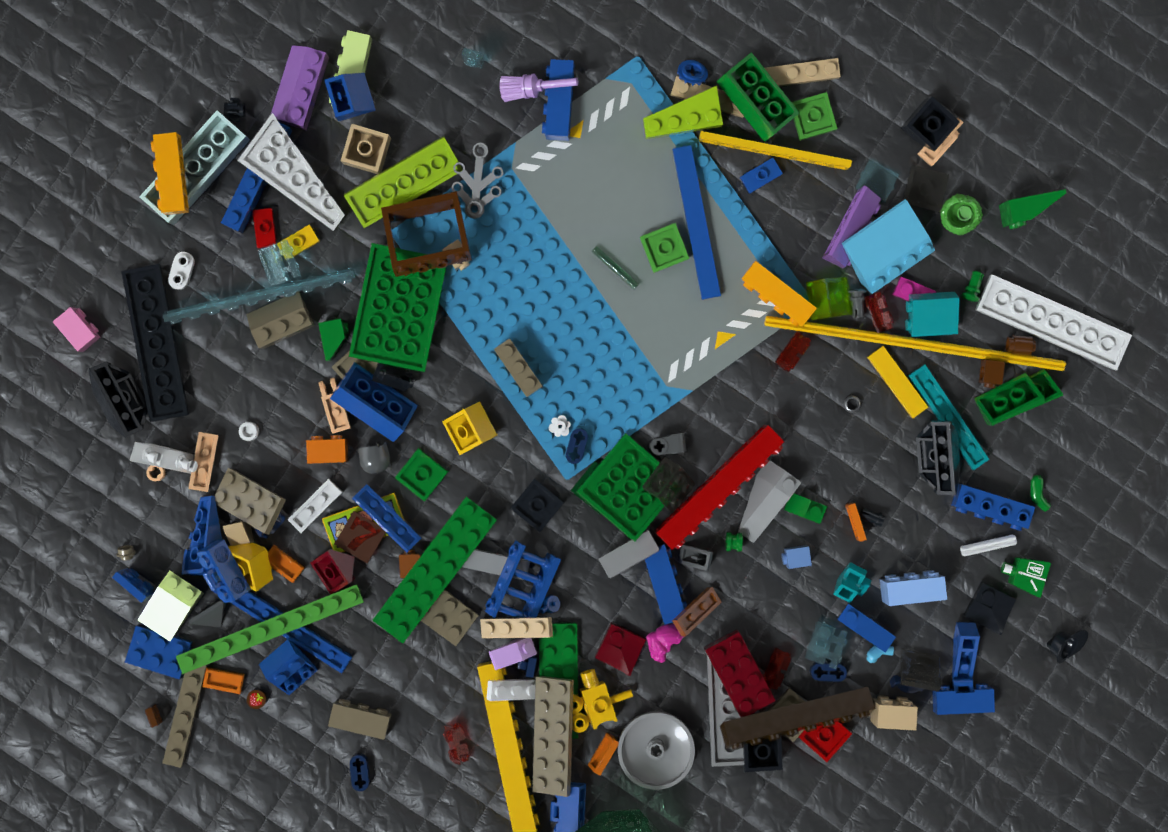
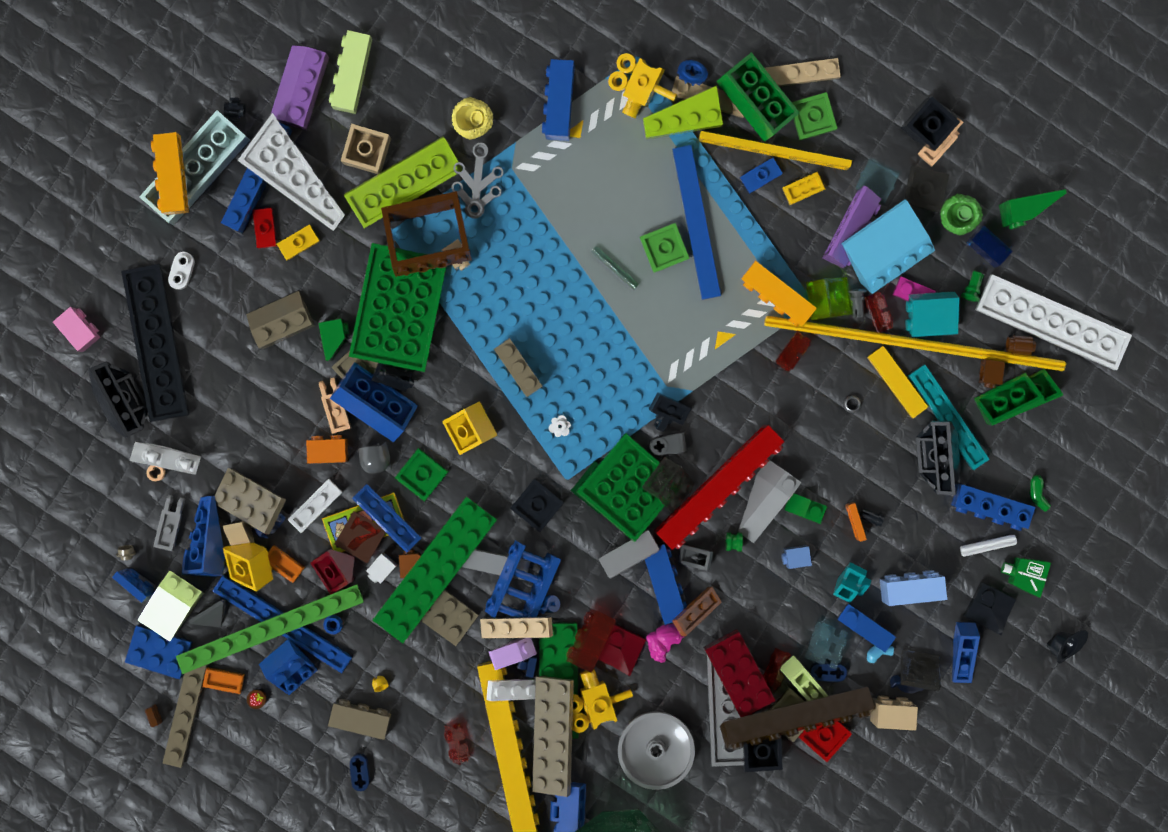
clear light blue plate [163,268,355,324] -> none
light nougat plate [188,432,218,492] -> none
blue piece [197,539,251,603] -> none
white tile [239,422,259,441] -> none
clear light blue plate [257,240,301,286] -> none
blue slope [324,73,376,121] -> none
clear light blue plate [462,48,484,69] -> none
lavender piece [500,73,578,102] -> none
dark blue beam [566,428,588,464] -> none
orange tile [588,733,619,776] -> none
blue piece [932,678,995,715] -> none
none -> light grey hinge [154,495,185,551]
none -> blue plate [323,615,343,634]
none -> white brick [366,552,398,584]
none -> yellow hinge [372,676,389,692]
none -> light yellow hair [452,97,493,140]
none -> clear red brick [566,609,616,673]
none -> yellow piece [608,53,677,119]
none -> black hinge [649,392,691,432]
none -> yellowish green slope [779,655,828,701]
none -> yellow plate [782,172,825,205]
none -> clear blue brick [966,226,1013,268]

